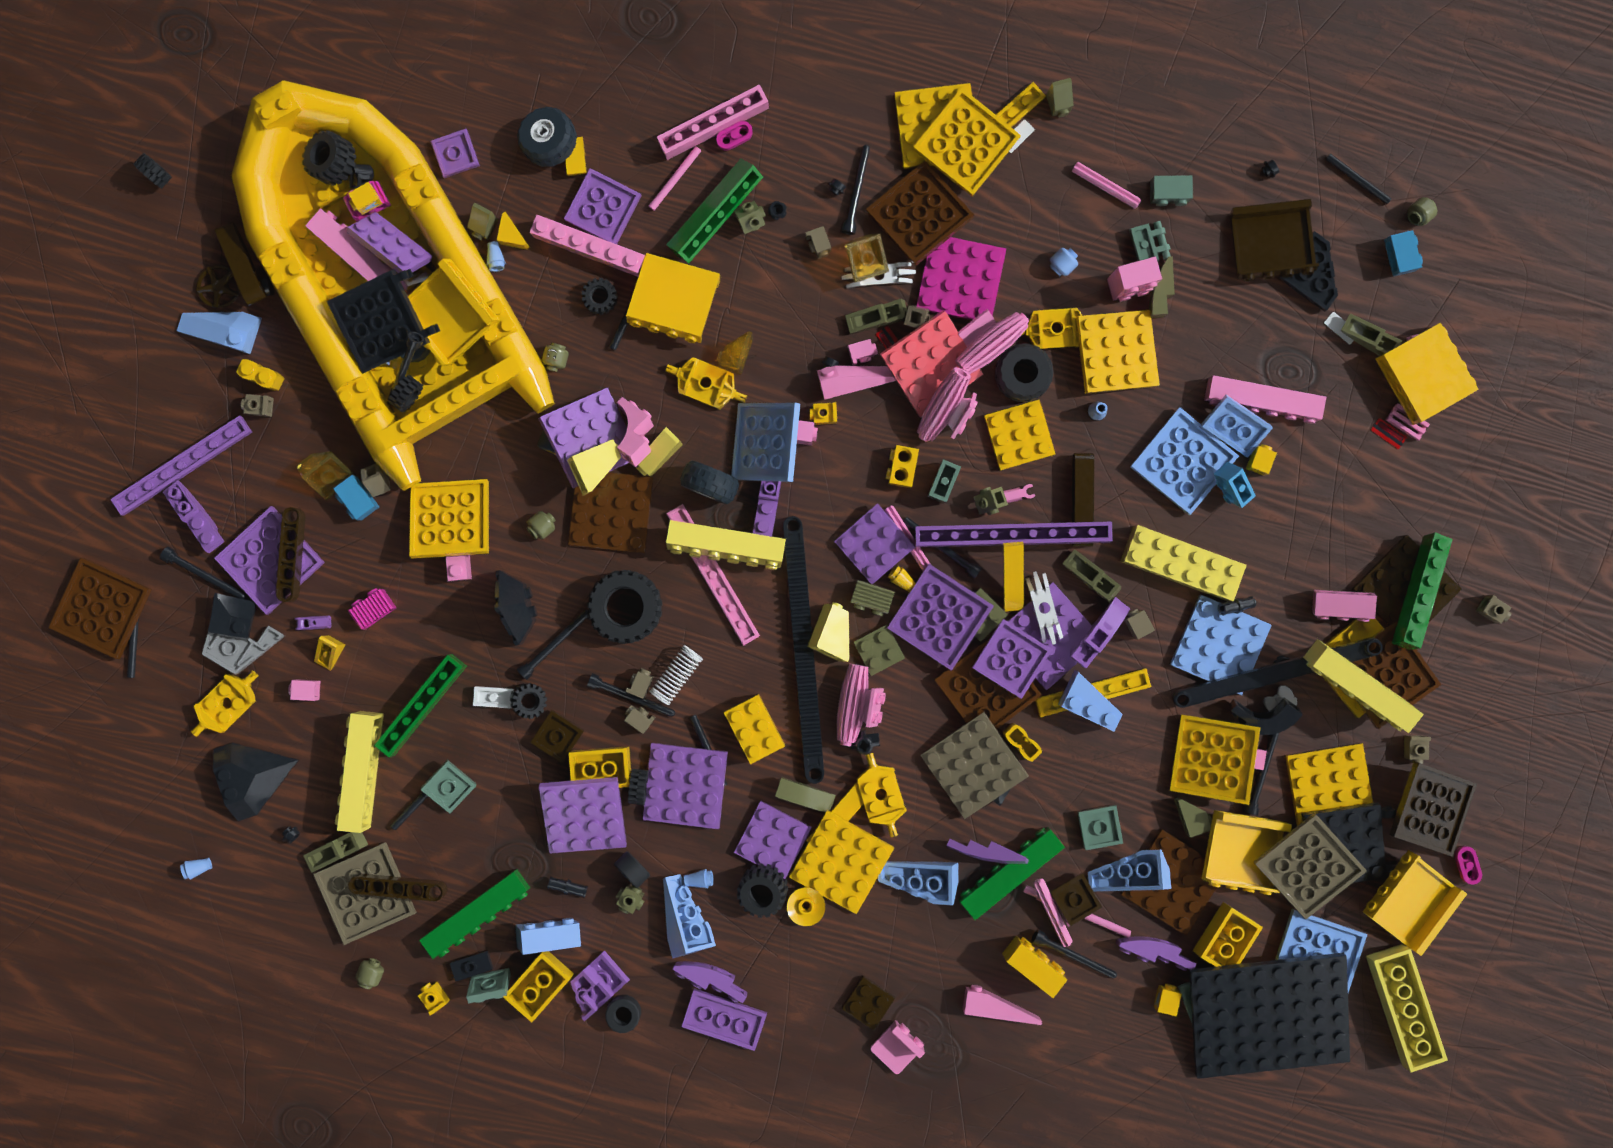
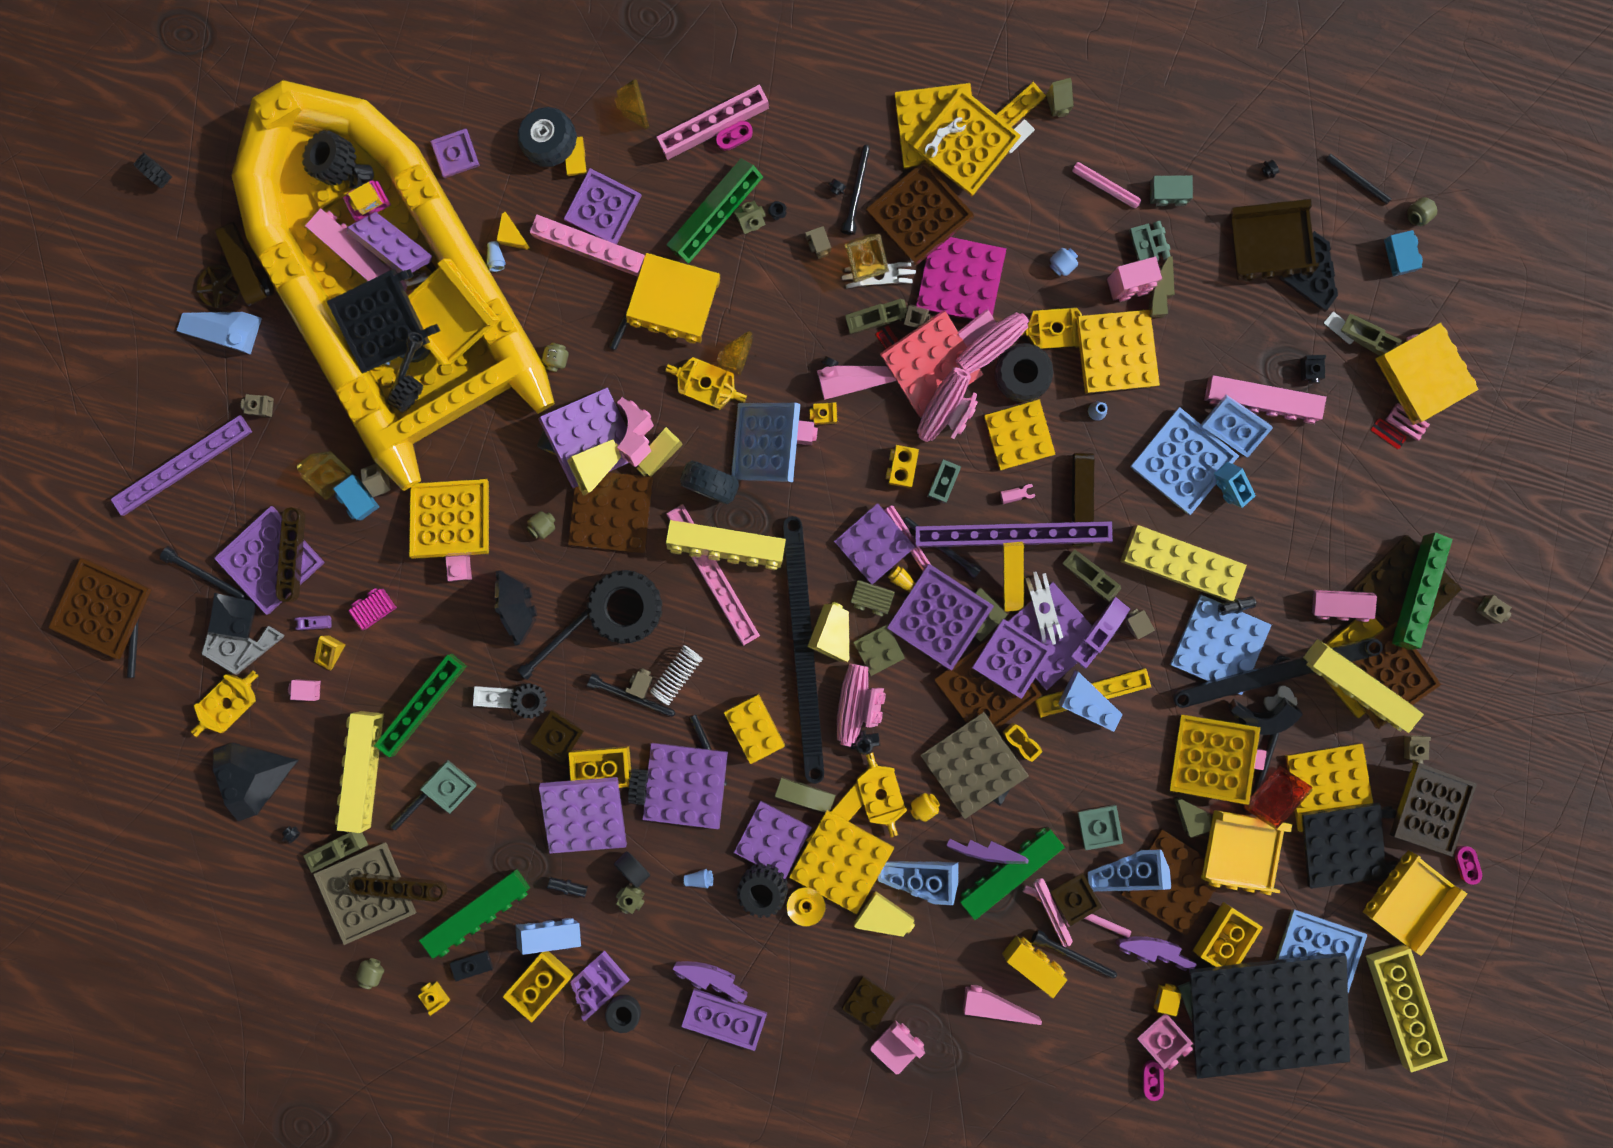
medium lavender slope [163,480,225,553] -> none
light blue cone [180,858,212,880] -> none
yellow brick [236,359,284,391] -> none
sand green plate [466,968,511,1004] -> none
olive slope [467,203,499,240] -> none
black tyre [581,278,618,315] -> none
dark tan brick [625,705,656,734] -> none
bright pink bar [649,146,701,211] -> none
light blue wedge [663,874,716,958] -> none
medium lavender slope [753,481,781,537] -> none
bright pink brick [848,339,878,366] -> none
olive brick [974,487,1008,516] -> none
yellow brick [1246,444,1277,476] -> none
dark tan plate [1254,812,1367,919] -> none
none -> clear yellow slope [615,79,650,129]
none -> light yellow slope [854,891,915,937]
none -> yellow head [911,793,940,822]
none -> white piece [925,117,966,158]
none -> bright pink plate [1137,1014,1193,1070]
none -> dark pink plate [1143,1060,1164,1101]
none -> clear red plate [1244,766,1313,830]
none -> black brick [1301,355,1326,384]

